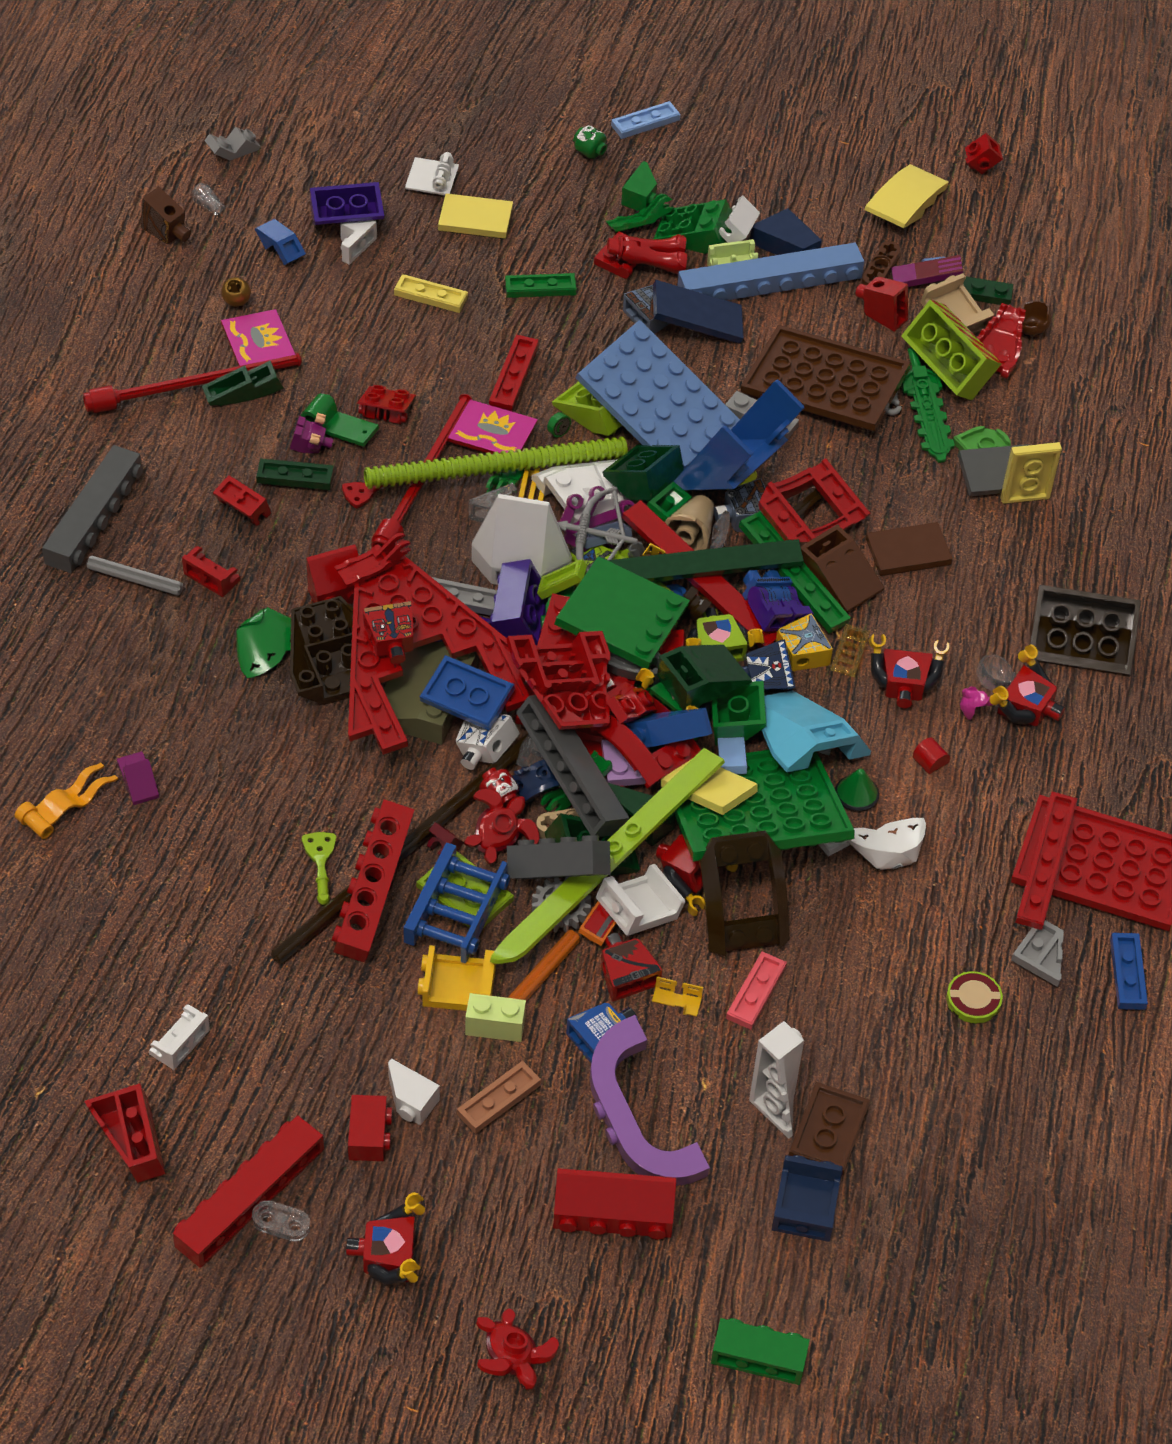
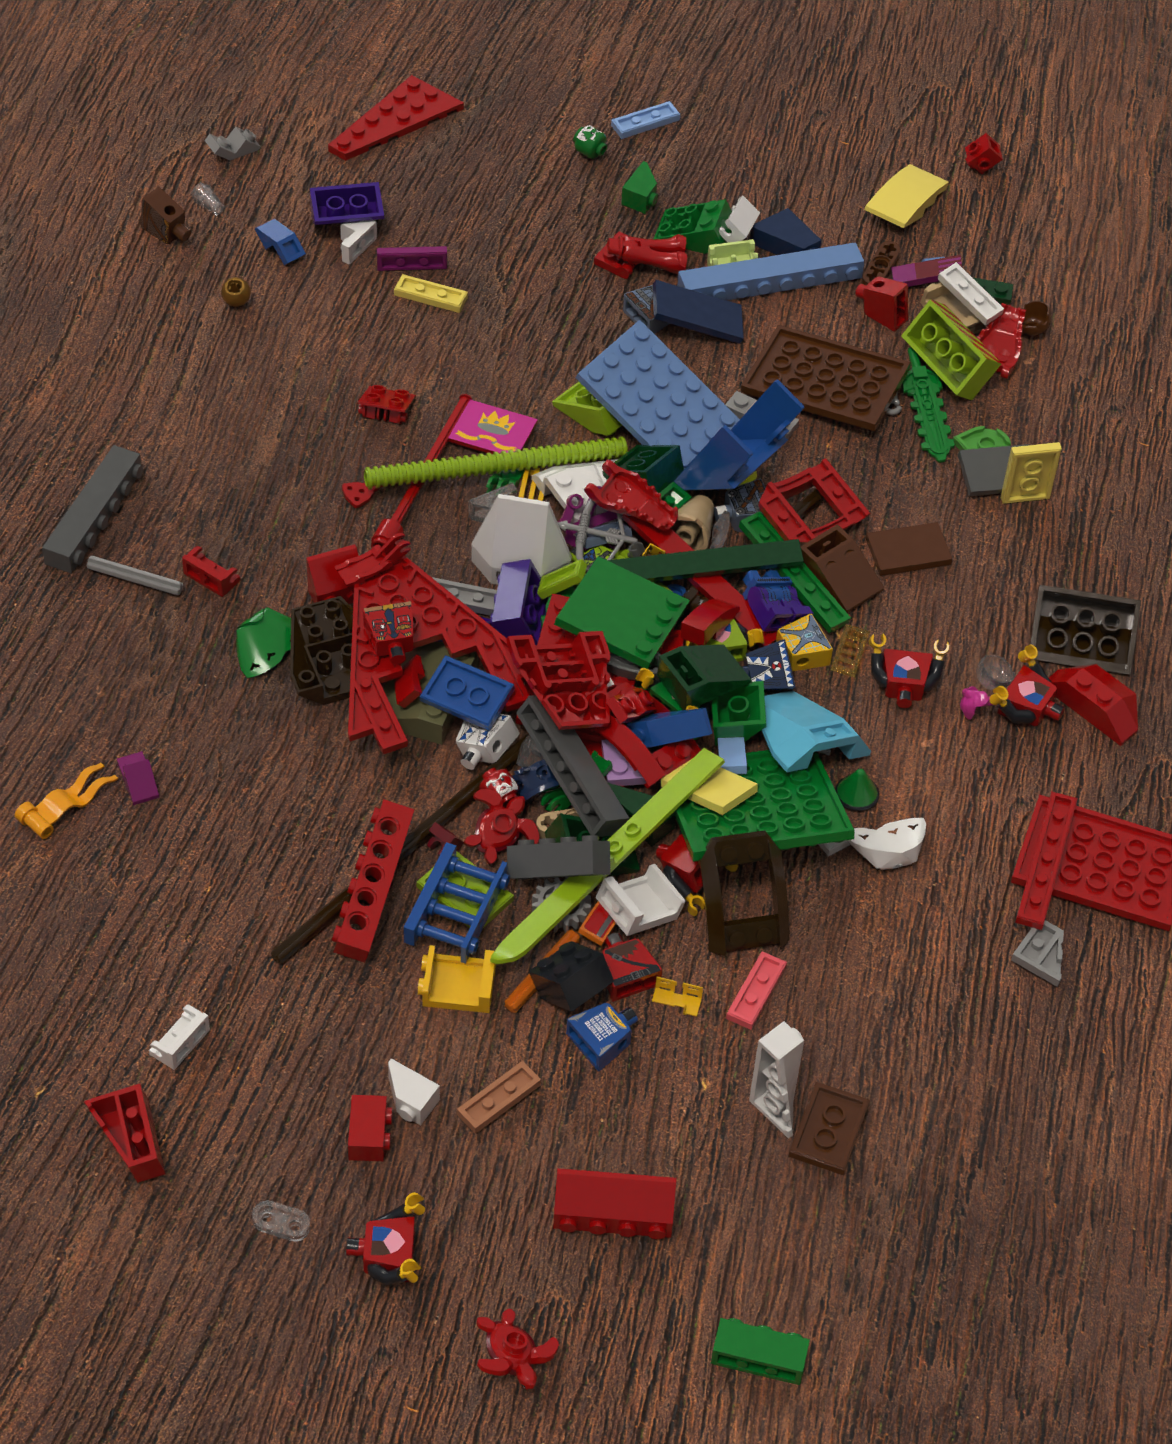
flag [83,309,302,413] -> none
red brick [173,1115,324,1268] -> none
dark green slope [202,361,284,406] -> none
red hinge [213,475,271,526] -> none
dark green plate [256,458,334,490] -> none
magenta piece [290,413,333,453] -> none
green door [301,393,379,447] -> none
lime piece [302,832,336,905] -> none
white hinge [405,152,459,195] -> none
light yellow tile [438,193,513,239] -> none
yellowish green brick [465,993,526,1042] -> none
red plate [489,334,539,412] -> none
green tile [505,273,577,298] -> none
green tile [547,412,571,438] -> none
medium lavender arch [590,1015,710,1186] -> none
green arm [605,194,673,232] -> none
dark blue panel [772,1155,843,1242] -> none
red brick [913,737,950,774] -> none
tile [946,971,1003,1024] -> none
blue plate [1110,933,1148,1010] -> none
none -> red wing [328,75,464,161]
none -> magenta tile [377,246,447,271]
none -> red slope [395,654,425,708]
none -> black brick [529,941,614,1012]
none -> red animal [584,460,678,531]
none -> red slope [681,598,740,645]
none -> white plate [938,262,1004,326]
none -> red wedge [1049,664,1138,746]

